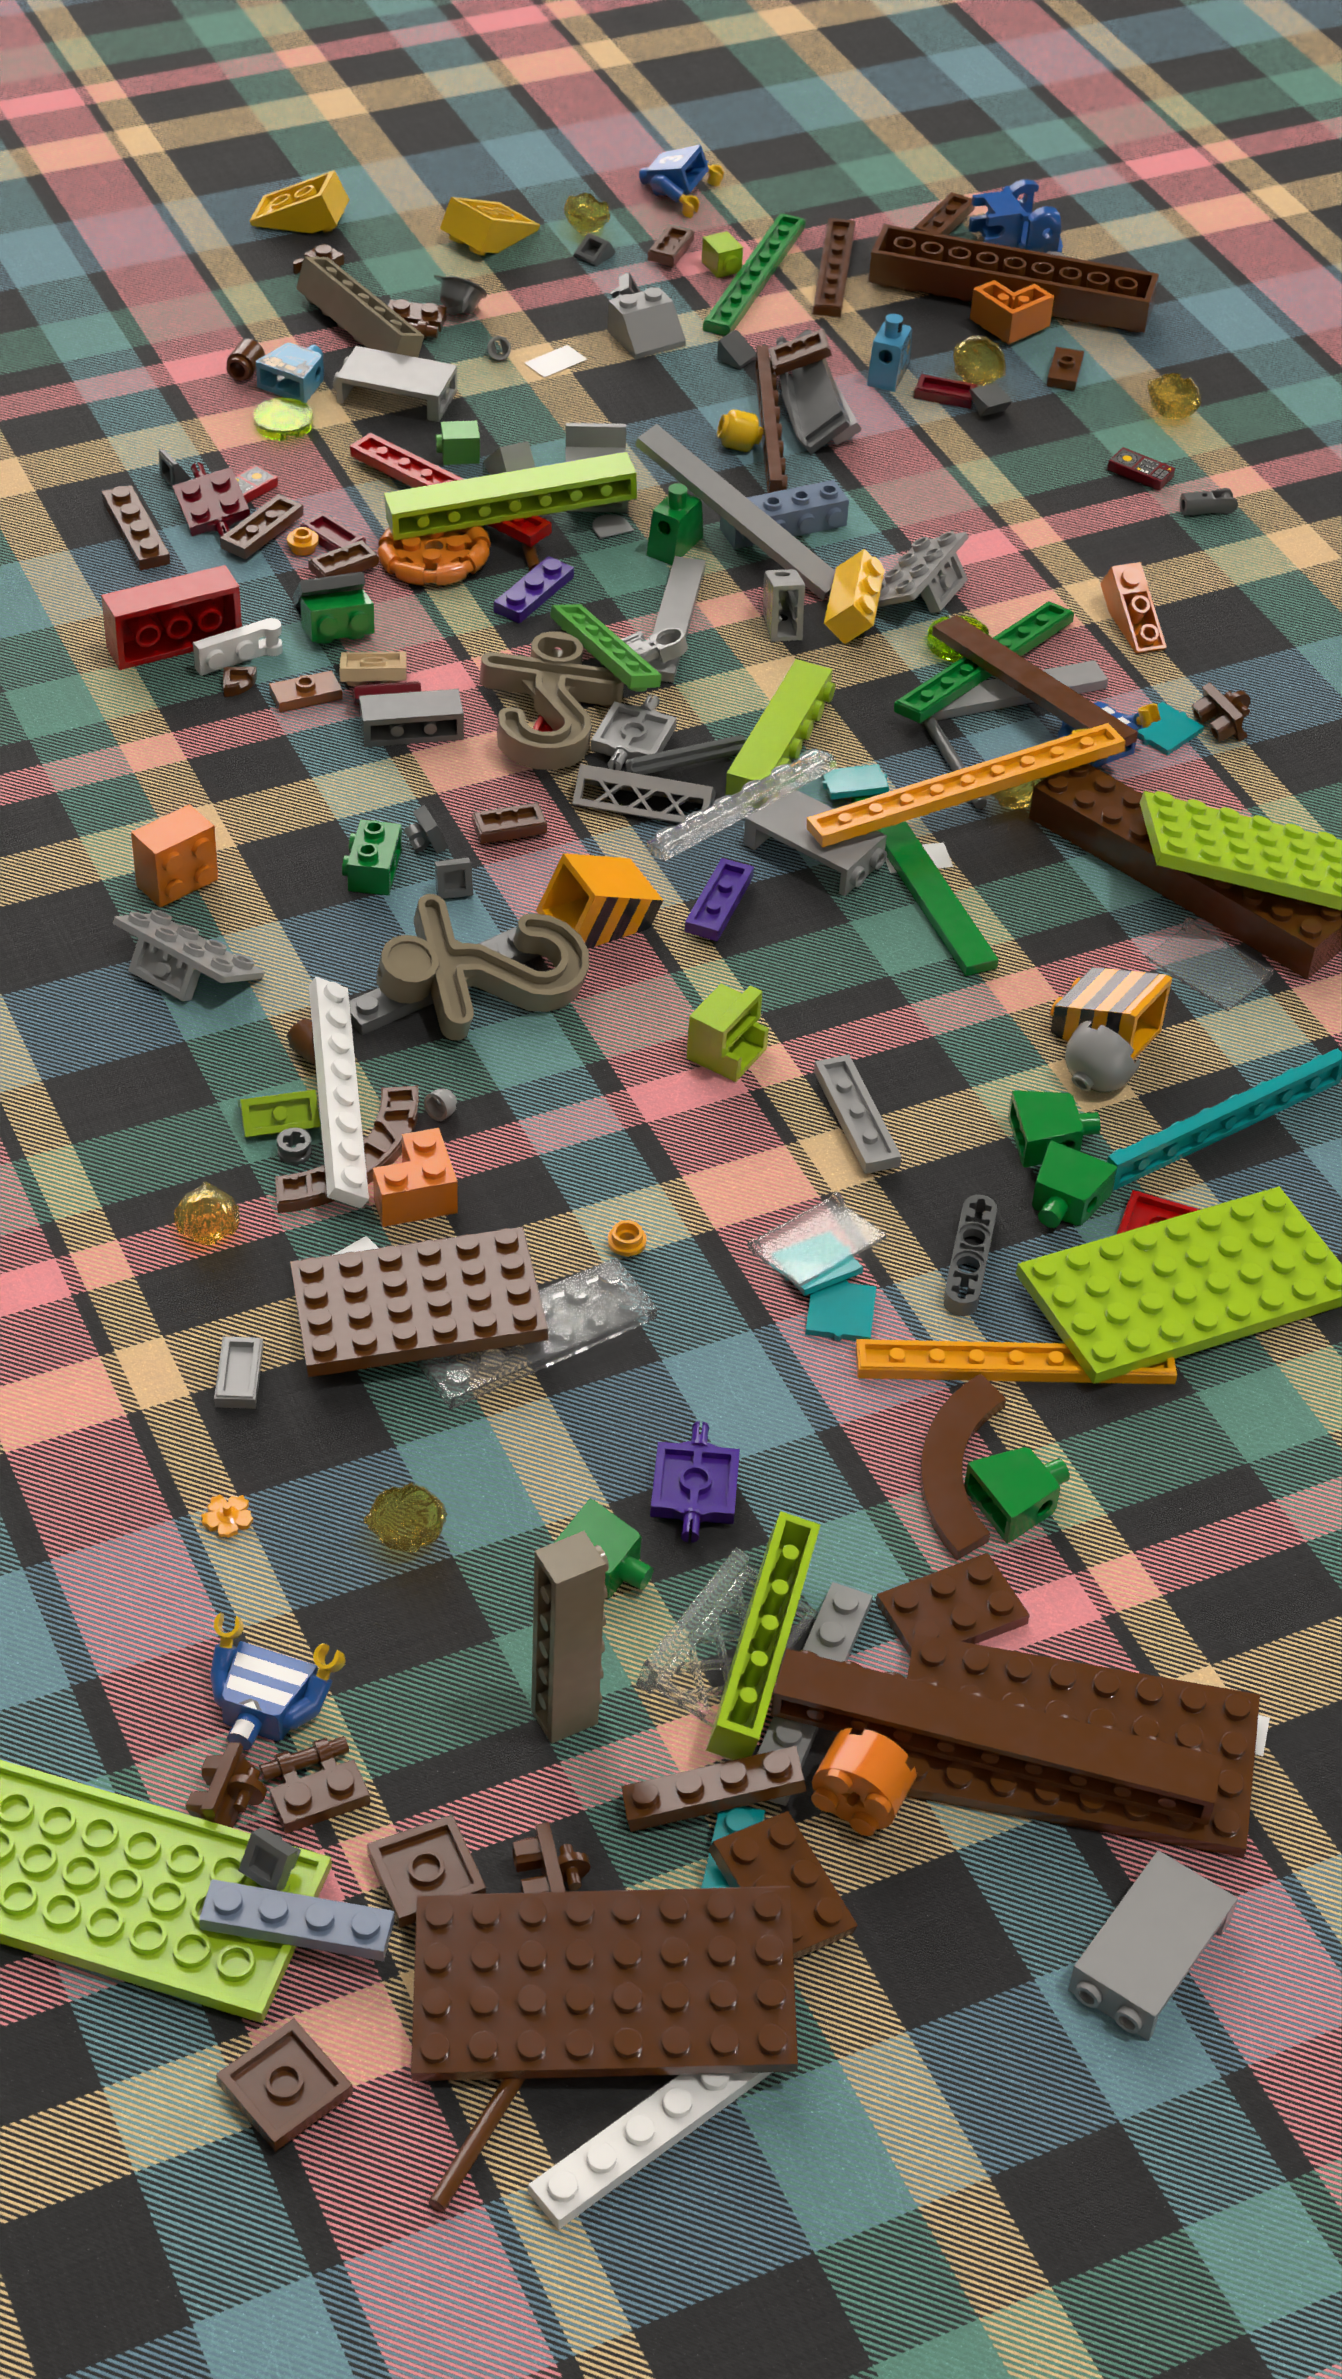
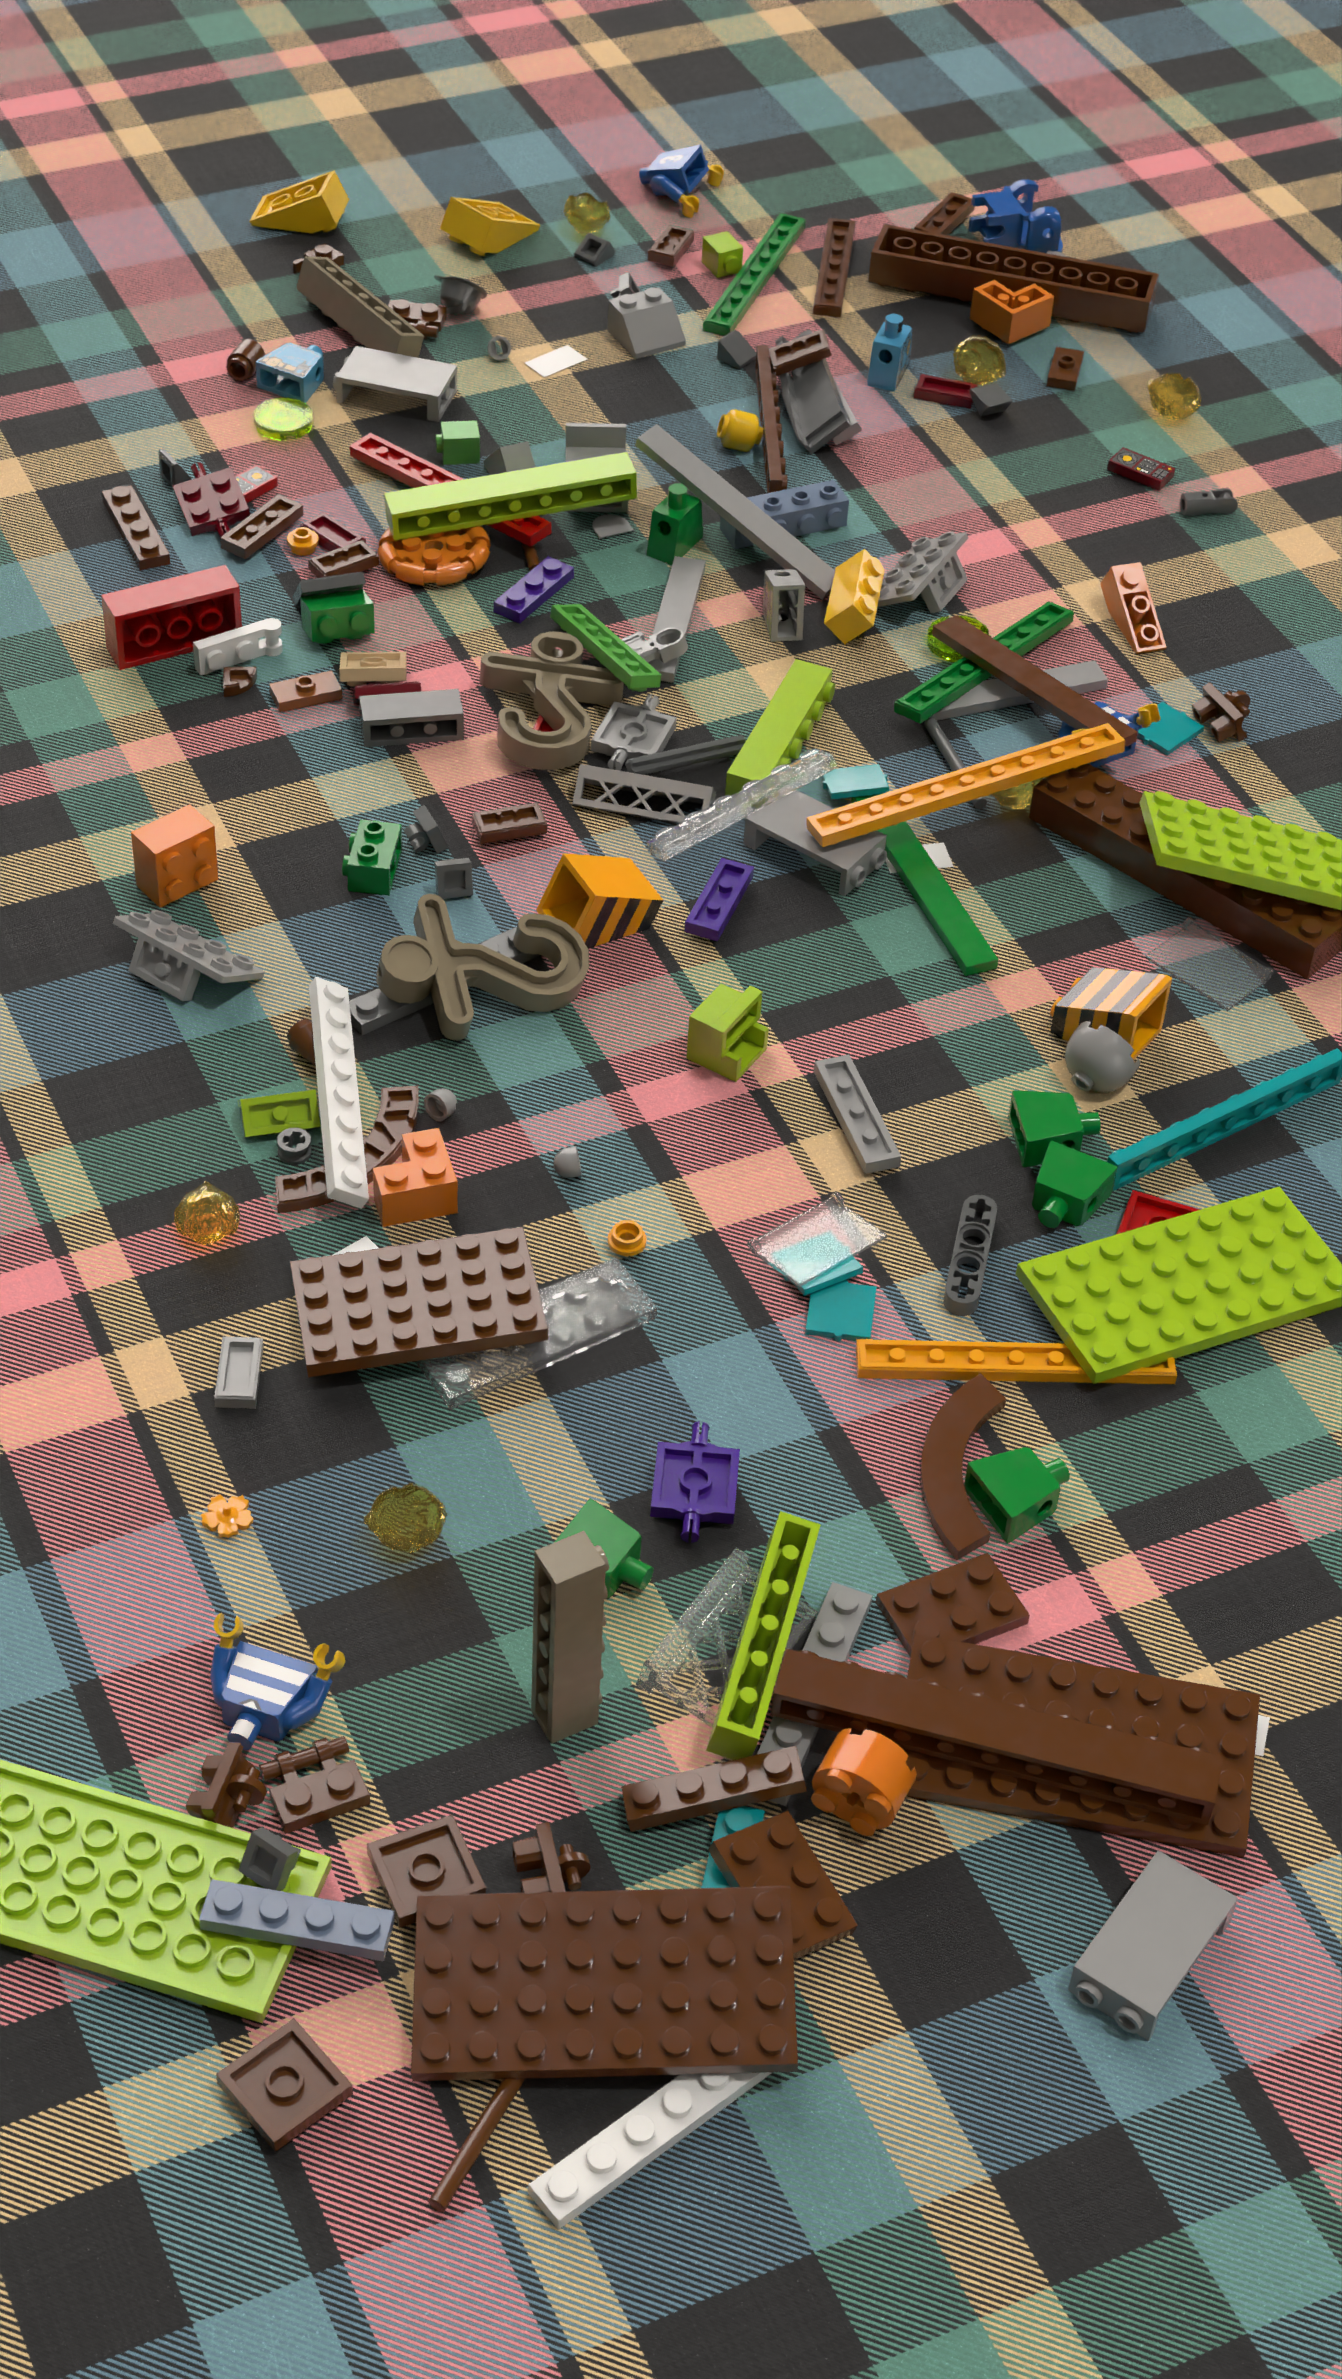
none -> light grey hinge [554,1146,582,1178]

